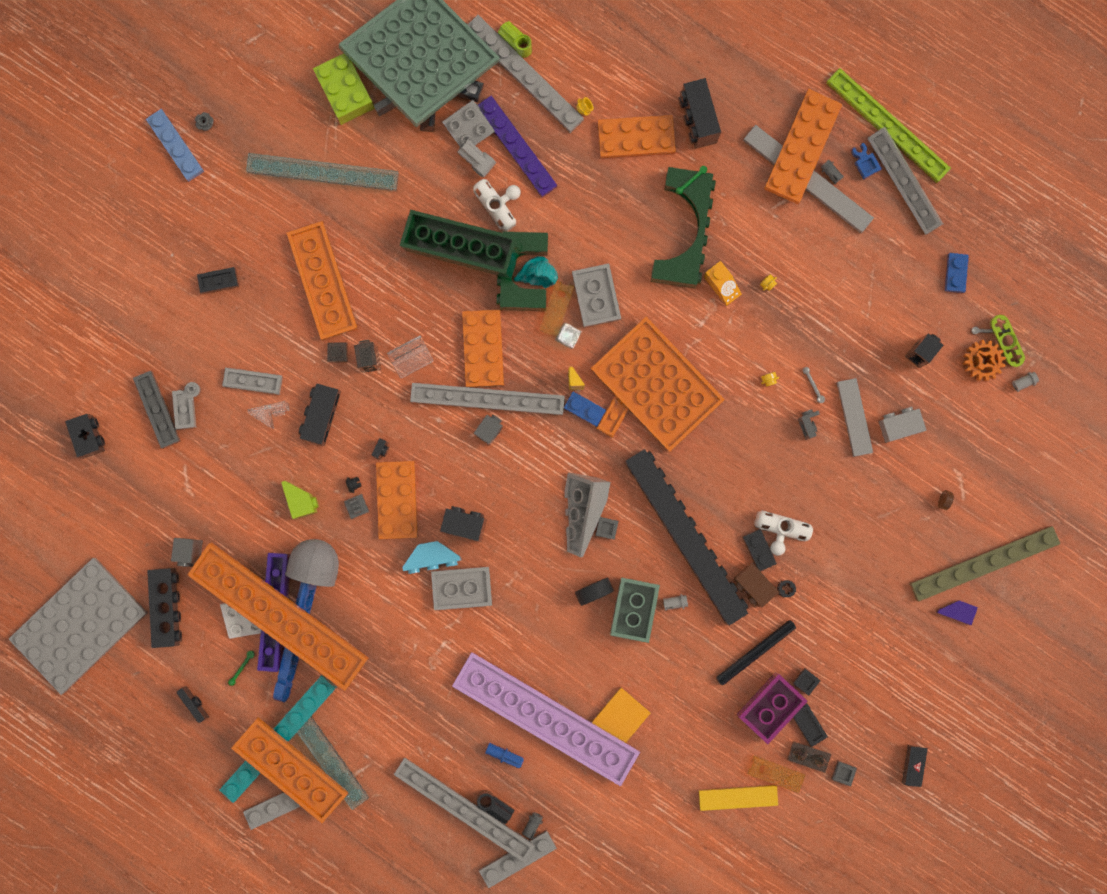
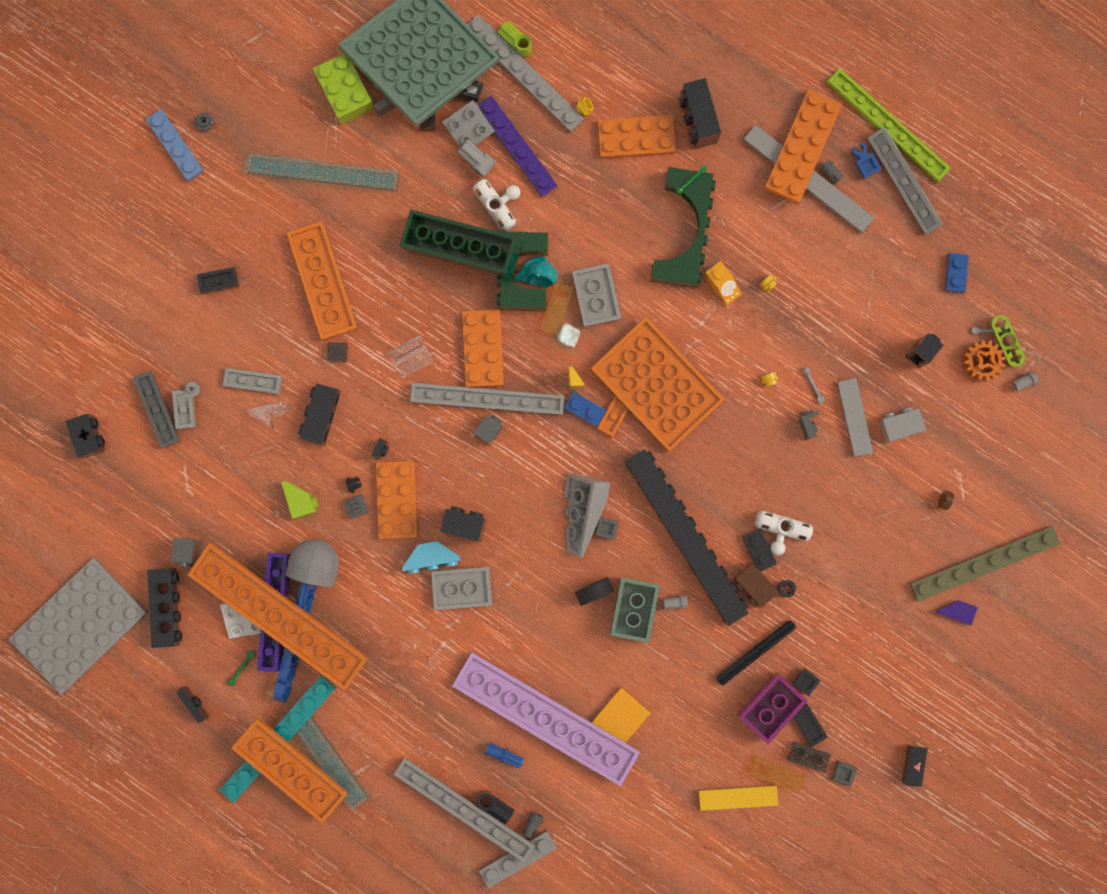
light grey plate [243,792,300,830] -> none
clear smoke brick [354,340,381,373] -> none

